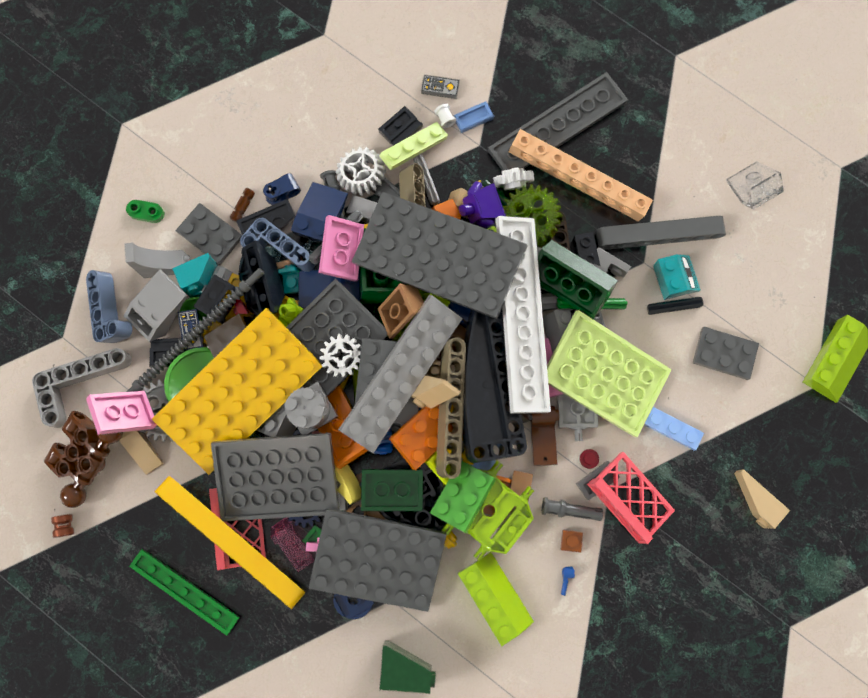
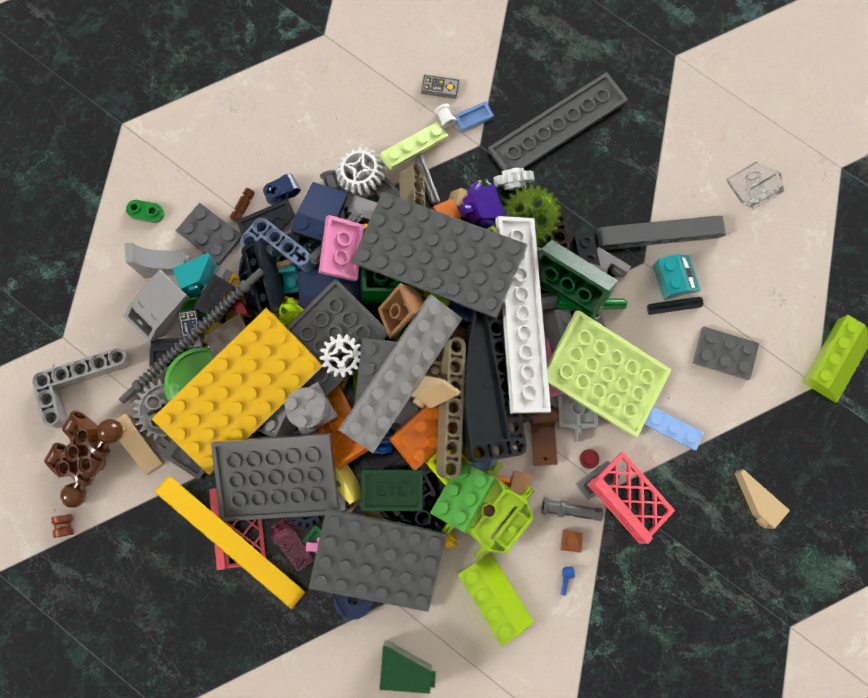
sand blue beam [86,270,132,343] -> none
bright pink plate [86,391,157,435] -> none
green plate [129,549,240,636] -> none
black plate [378,106,423,146] -> none
light nougat brick [509,129,653,222] -> none
none -> dark grey hinge [156,437,204,480]

